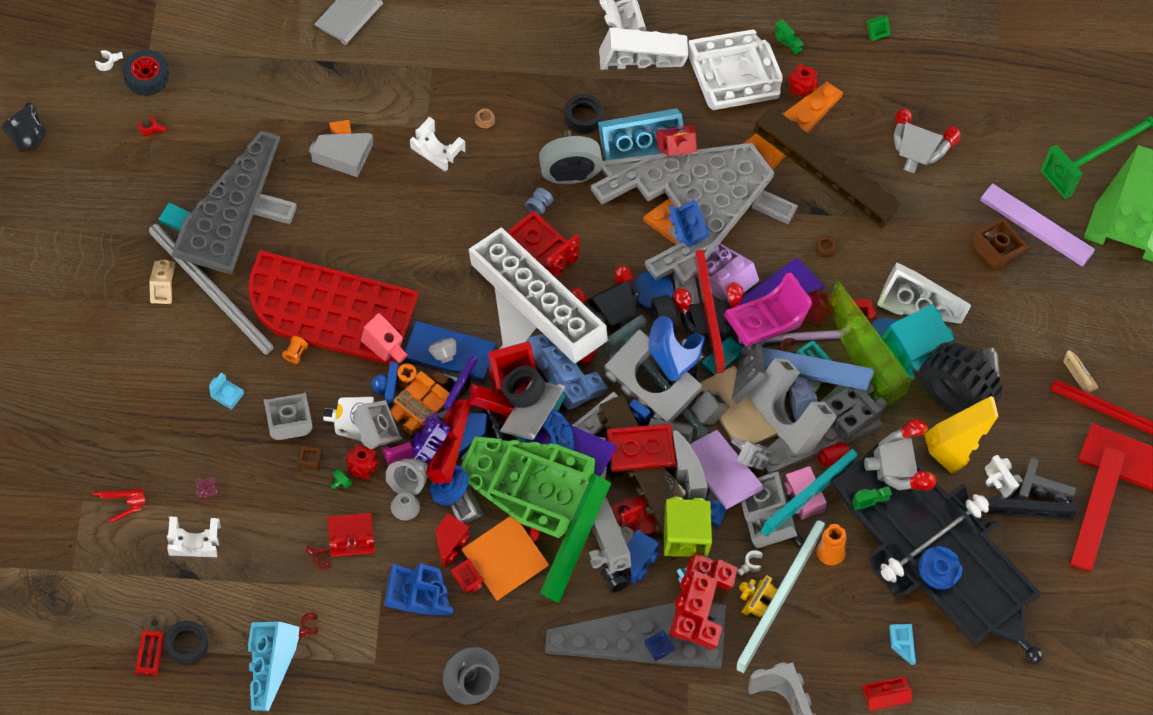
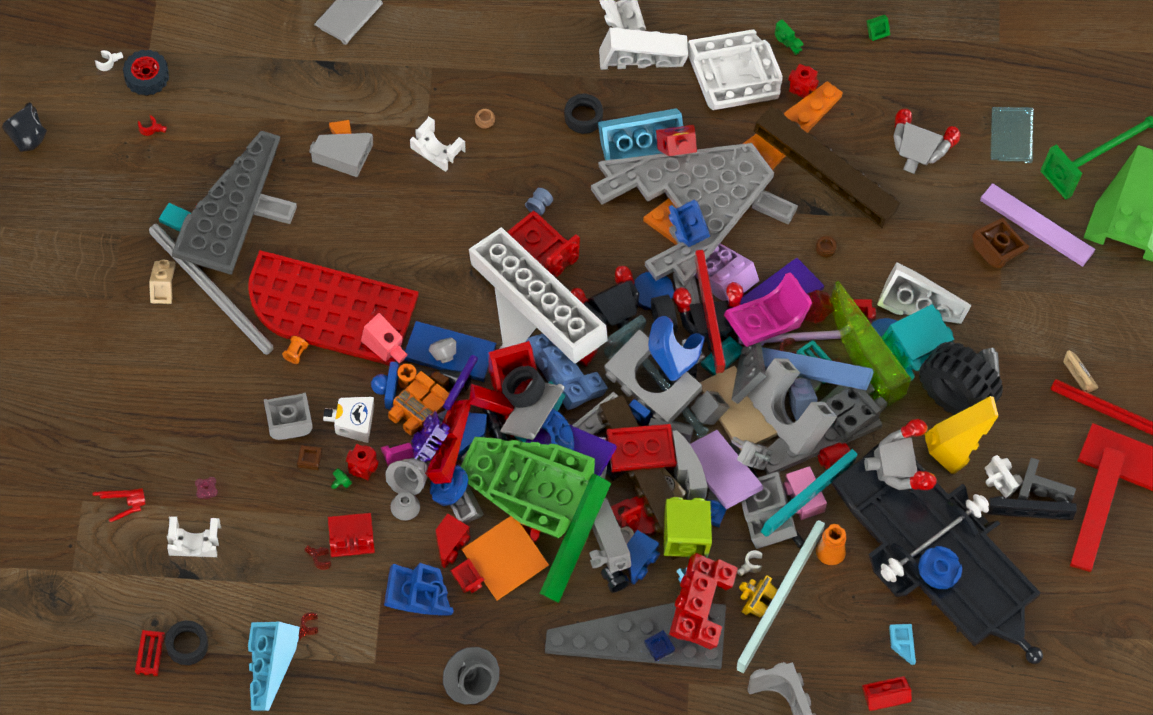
medium azure bracket [209,373,244,410] -> none
light grey slope [353,400,402,449] -> none
light grey wheel [539,130,603,184] -> none
green plate [852,486,892,510] -> none
none -> clear light blue piece [991,107,1034,163]

